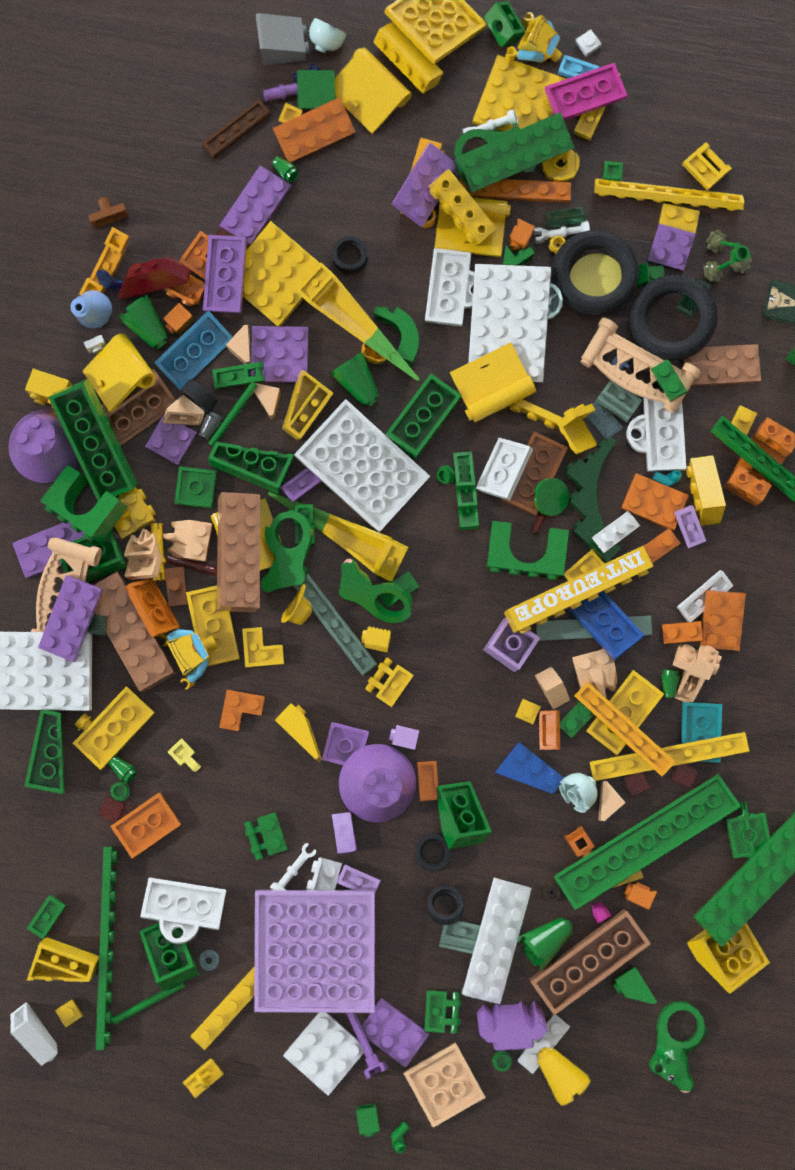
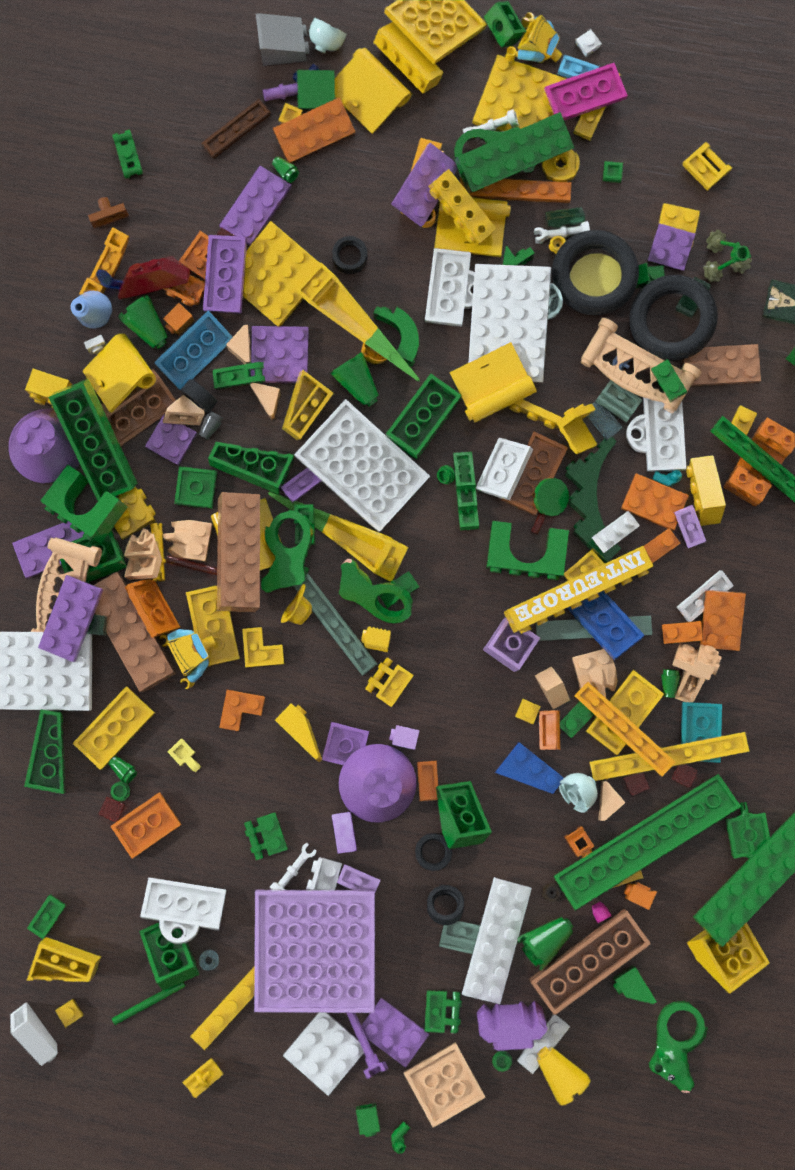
yellow plate [74,713,92,731] -> none
green plate [96,846,118,1050] -> none
dark orange tile [164,567,188,607] -> none
green bar [208,382,258,447] -> none
orange window [509,219,535,251] -> none
yellow plate [594,179,744,211] -> none
none -> green plate [112,129,143,179]

